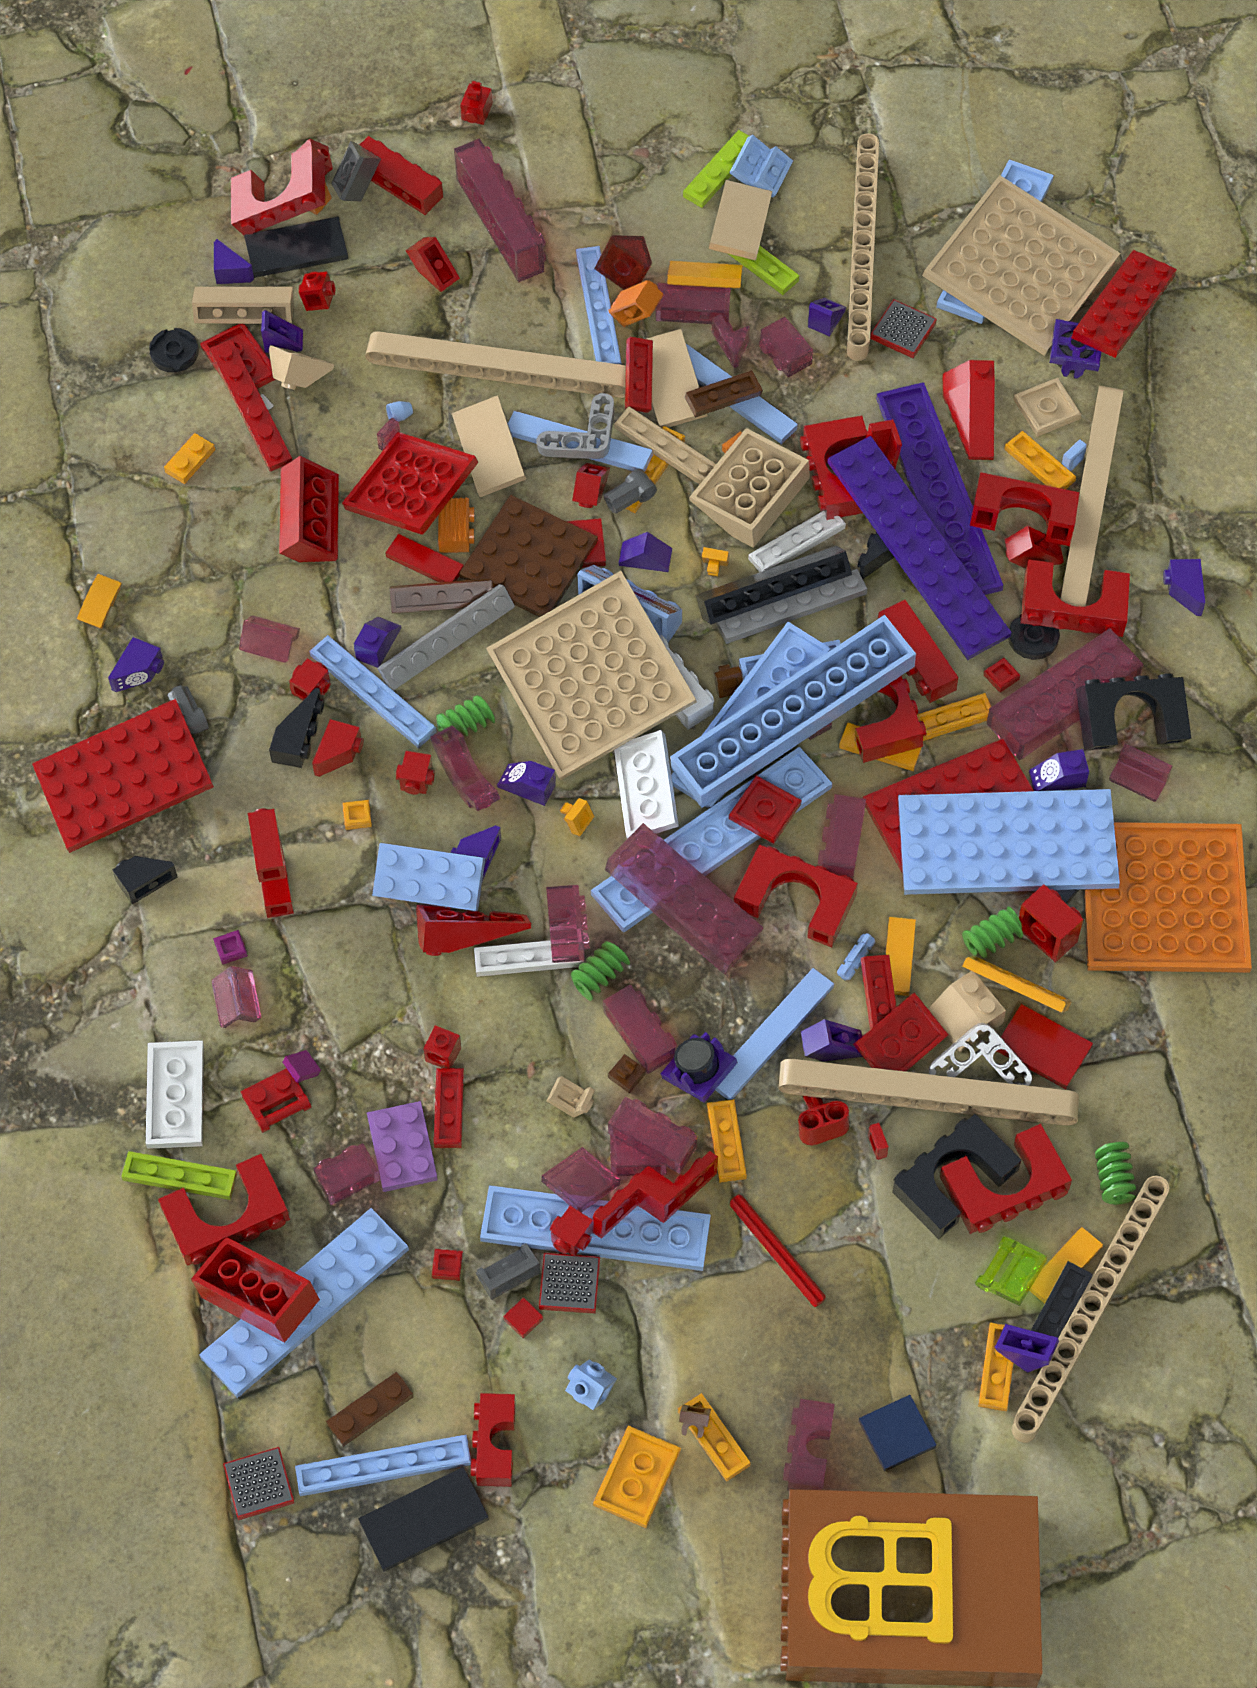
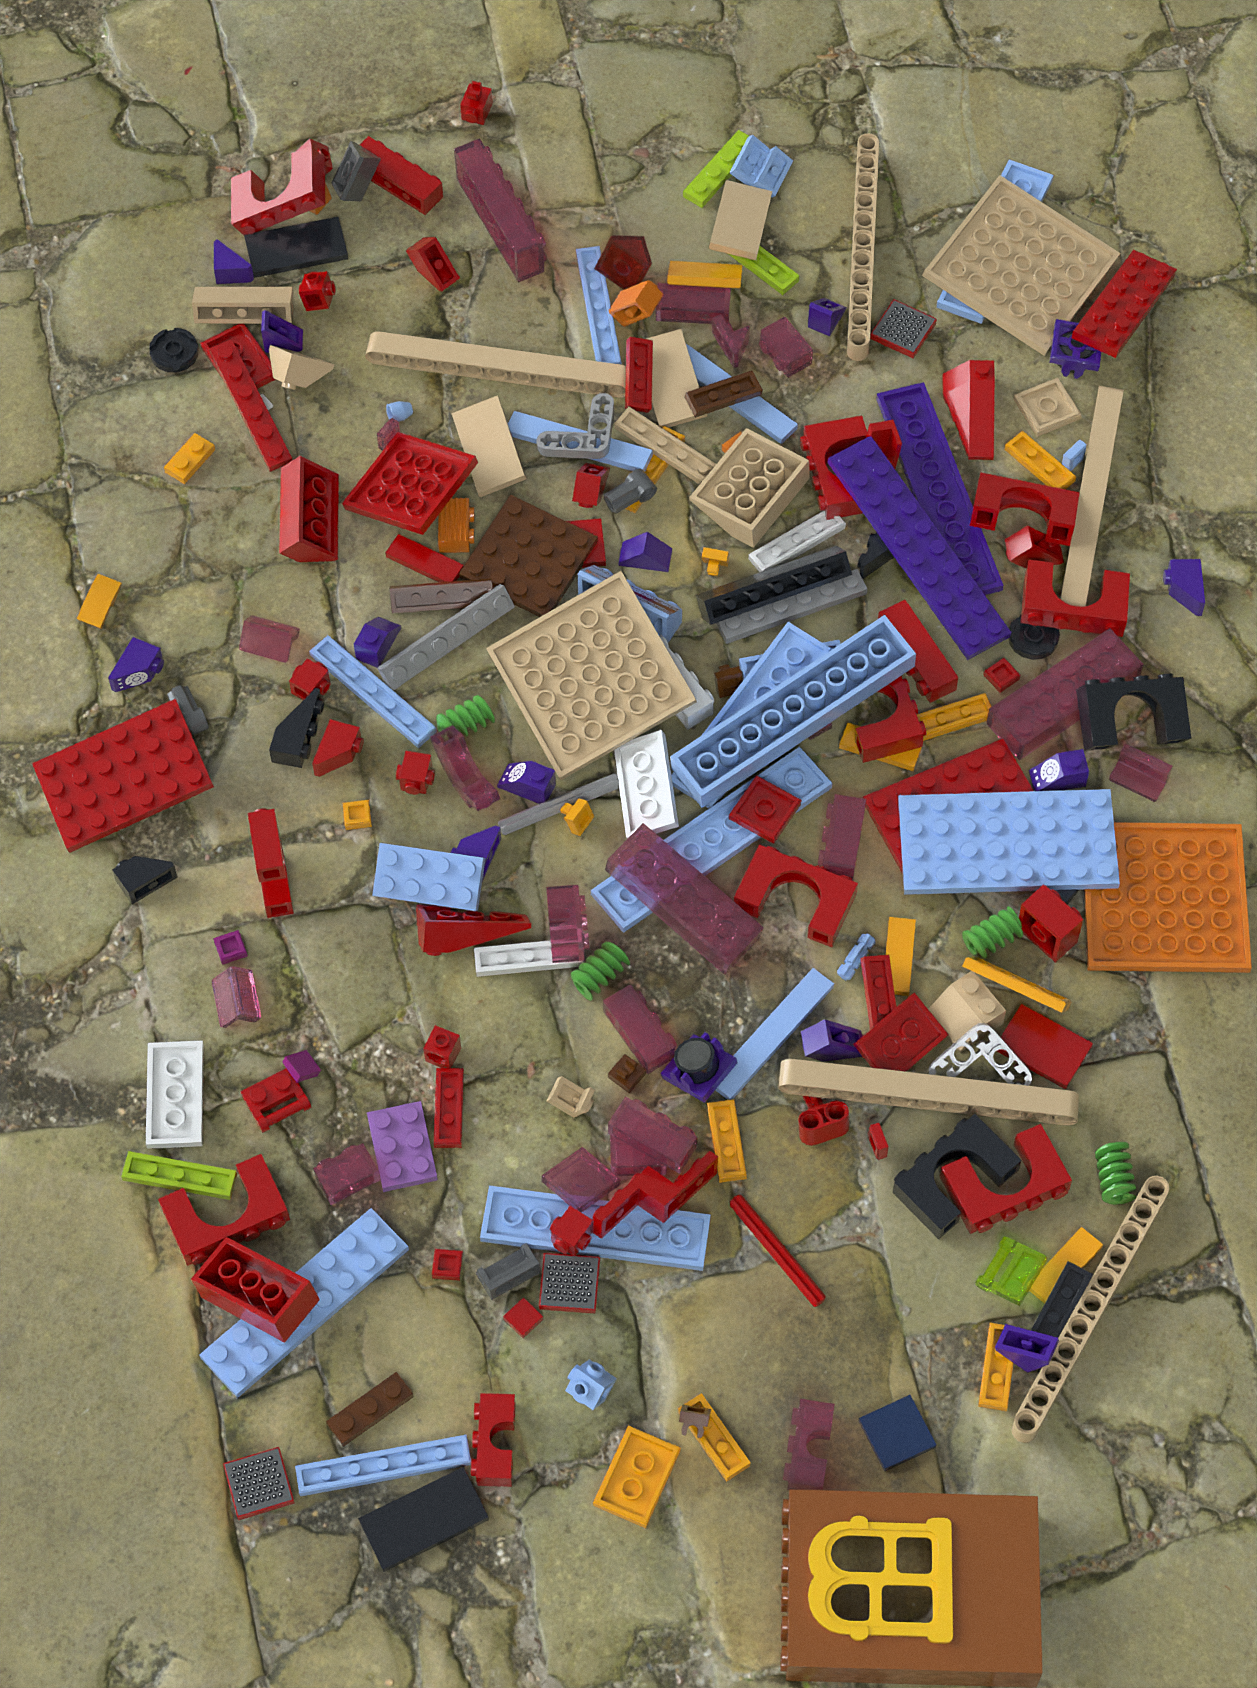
none -> light grey axle [498,774,619,835]

